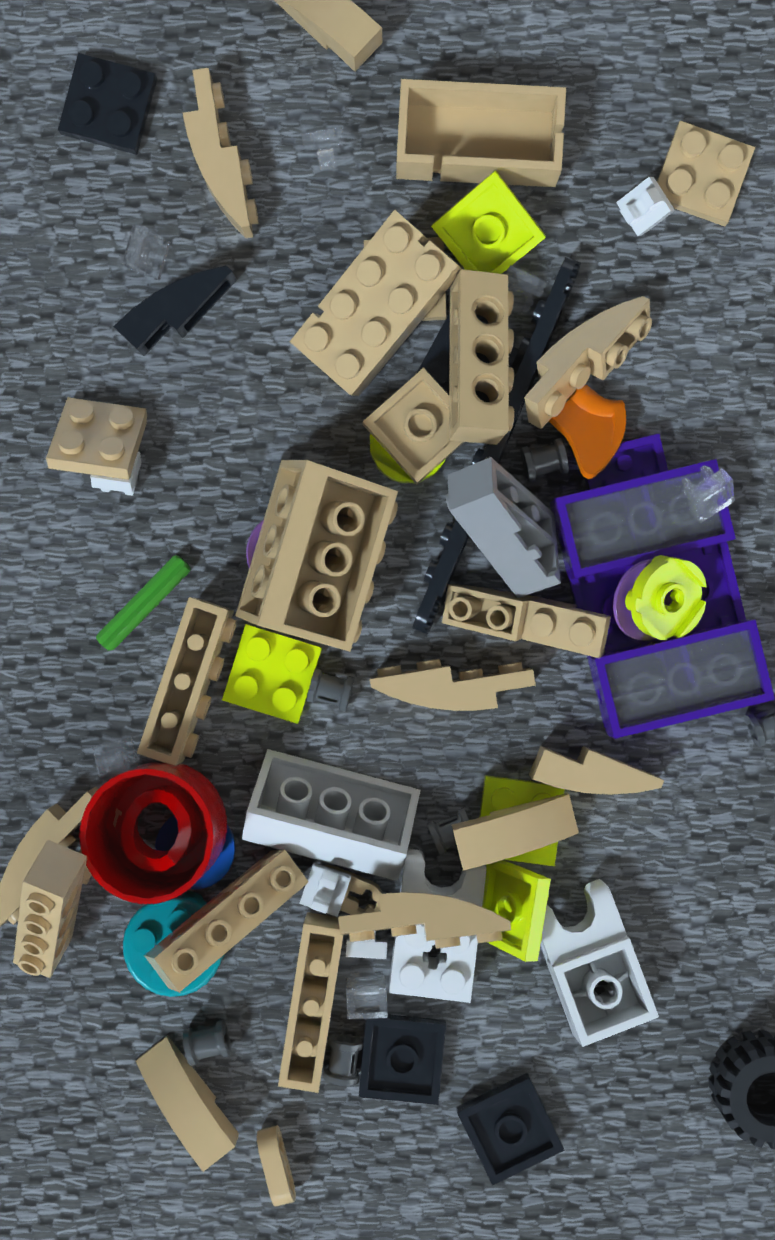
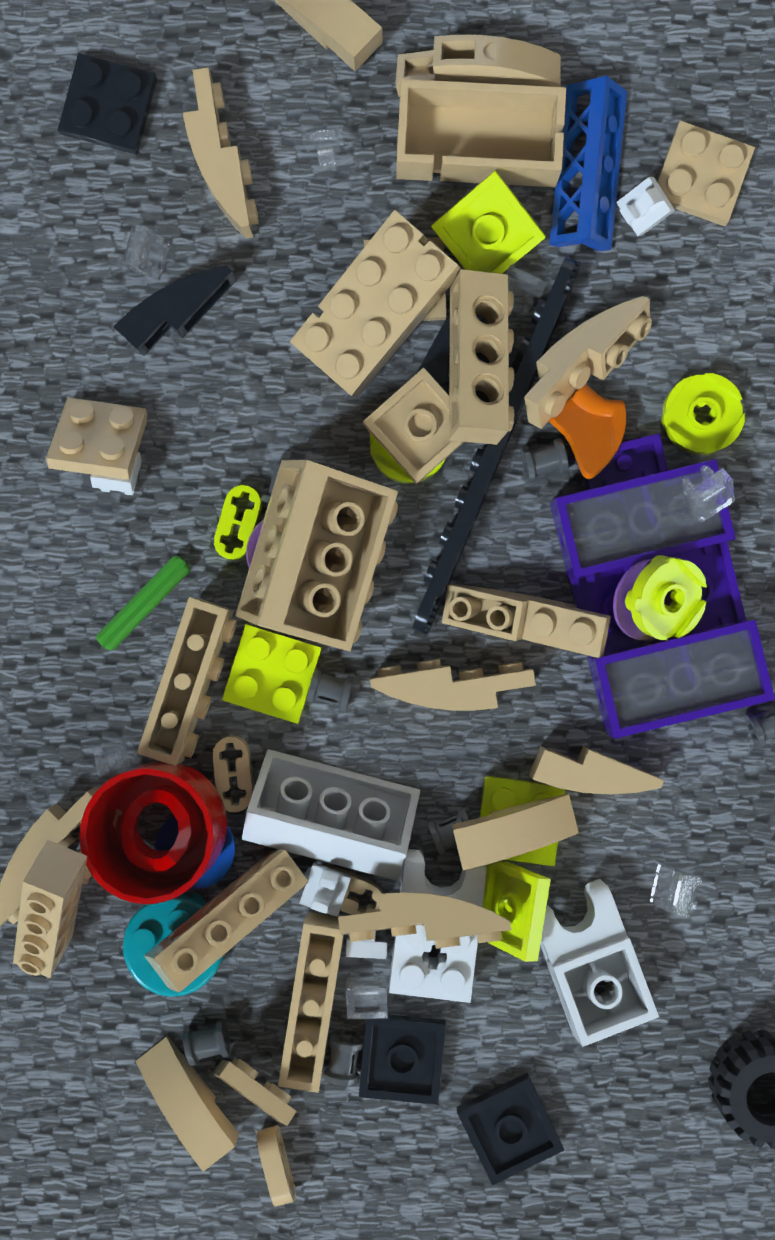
light grey wedge [446,457,561,598] -> none
none -> tan beam [213,735,254,812]
none -> tan plate [213,1058,297,1126]
none -> neon yellow beam [214,485,262,560]
none -> tan slope [395,35,561,97]
none -> blue fence [549,76,627,251]
none -> clear tile [649,864,702,916]
none -> neon yellow plate [661,373,745,455]

